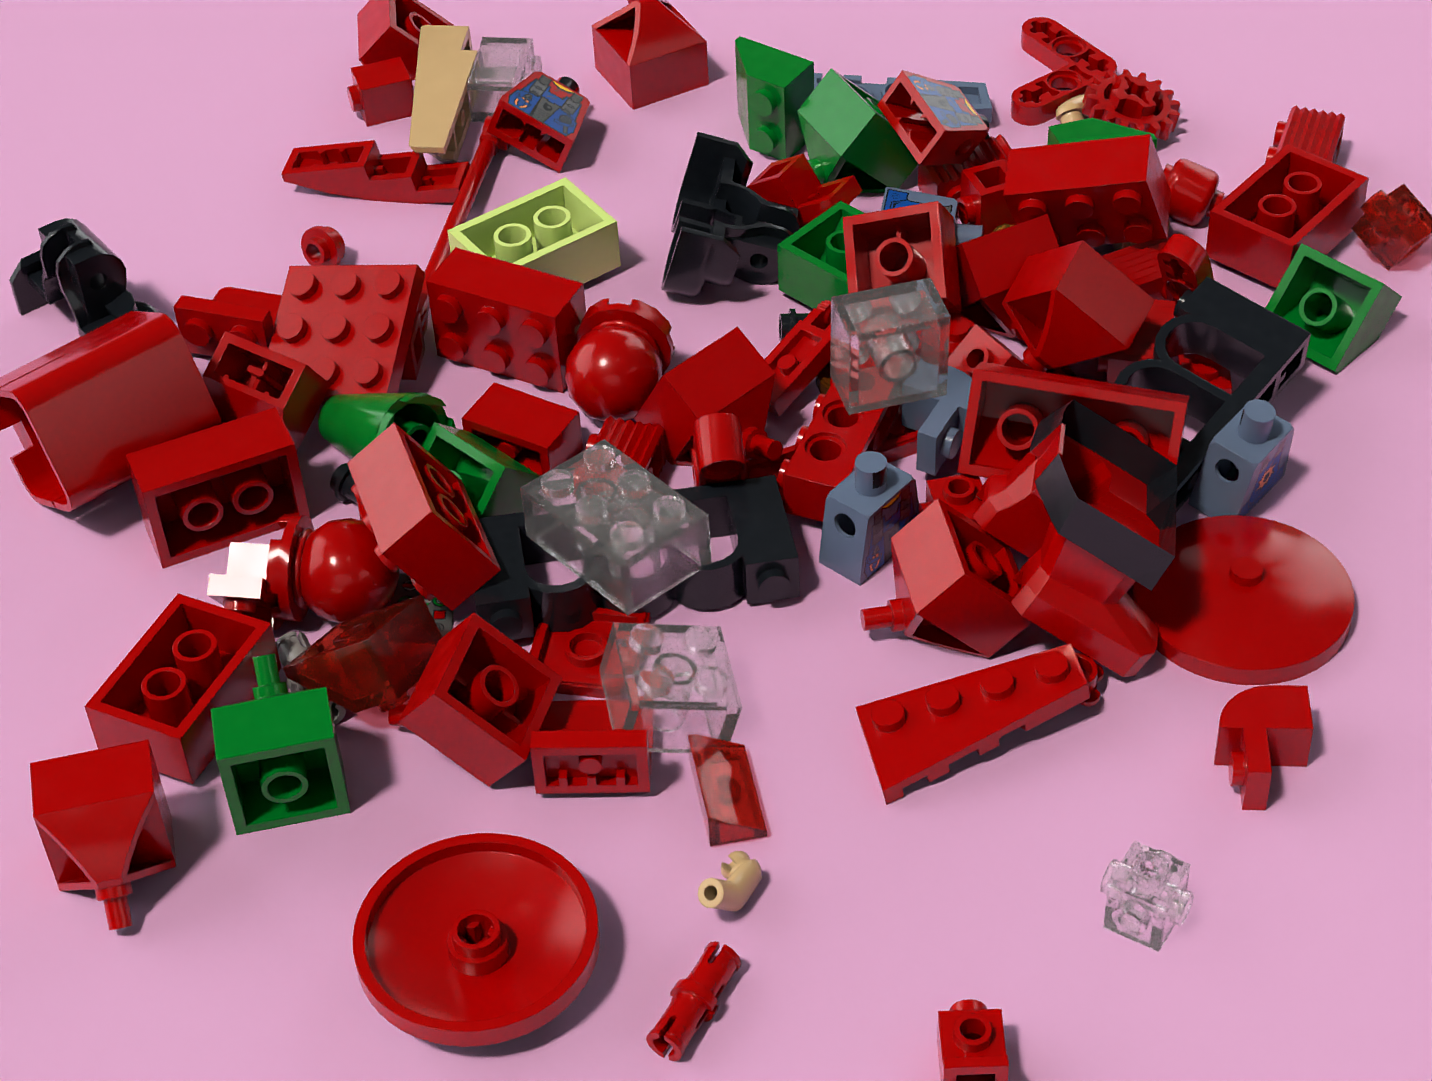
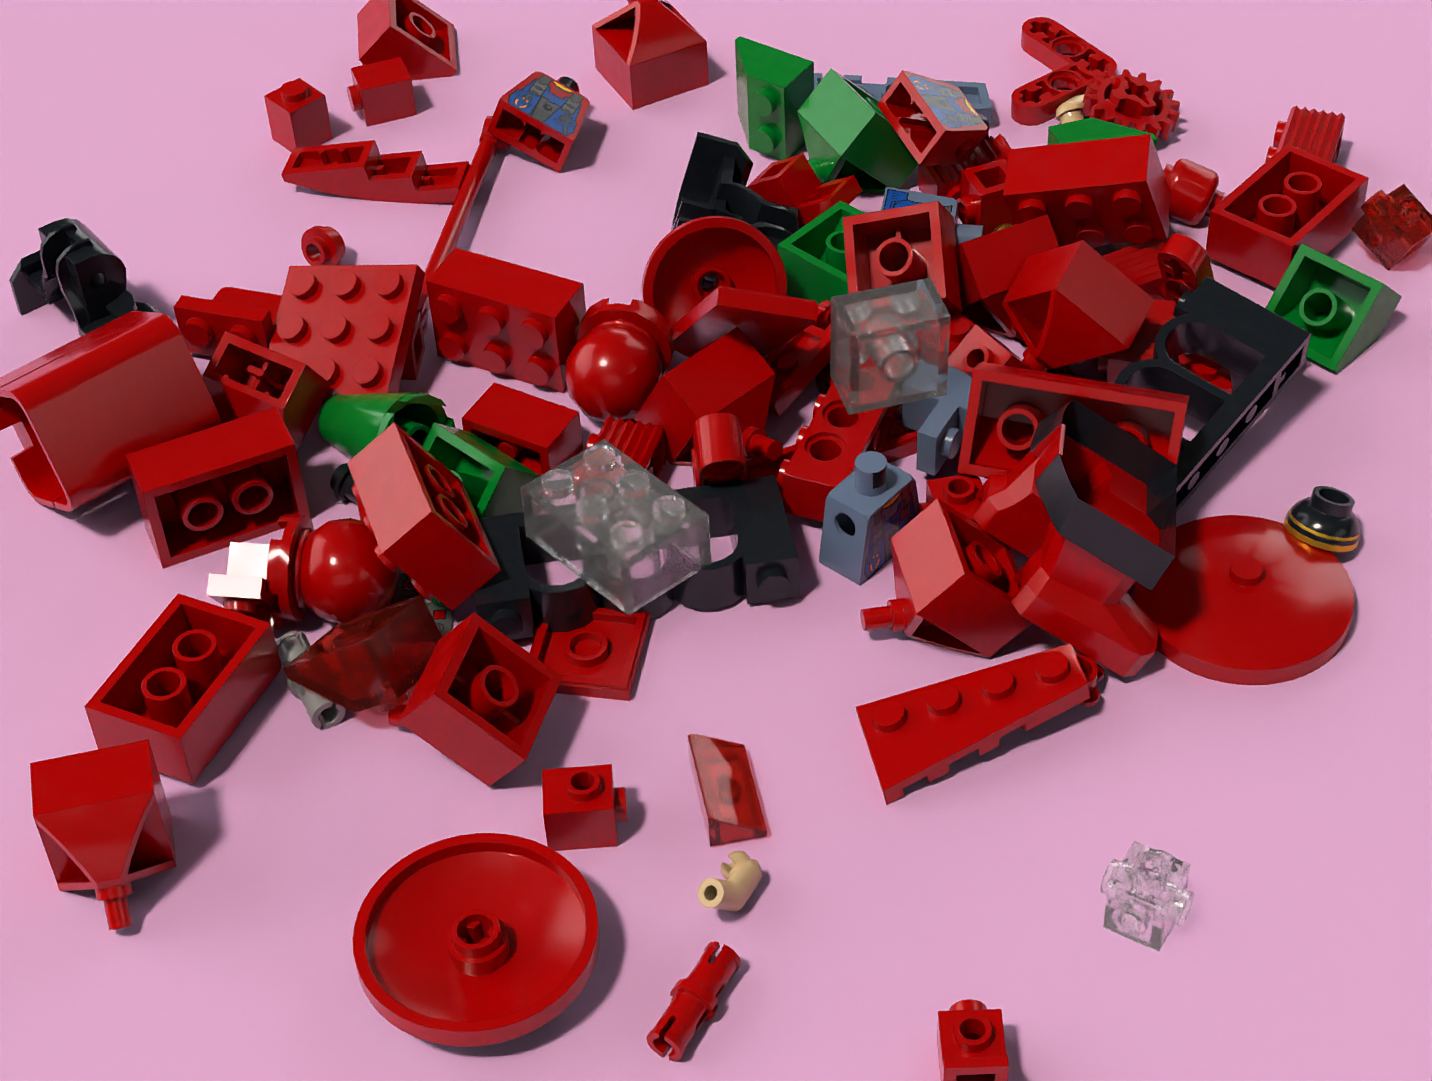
green piece [211,653,351,835] -> none
tan wedge [409,25,482,162] -> none
yellowish green brick [447,177,621,284] -> none
clear brick [467,37,542,122] -> none
red bracket [530,699,654,794] -> none
clear brick [599,622,742,754] -> none
sand blue torso [1188,399,1294,517] -> none
red brick [1214,685,1314,810] -> none
none -> red brick [264,78,333,152]
none -> red brick [542,764,628,851]
none -> red dish [642,216,787,357]
none -> red tile [670,286,819,358]
none -> black piece [1284,486,1360,552]

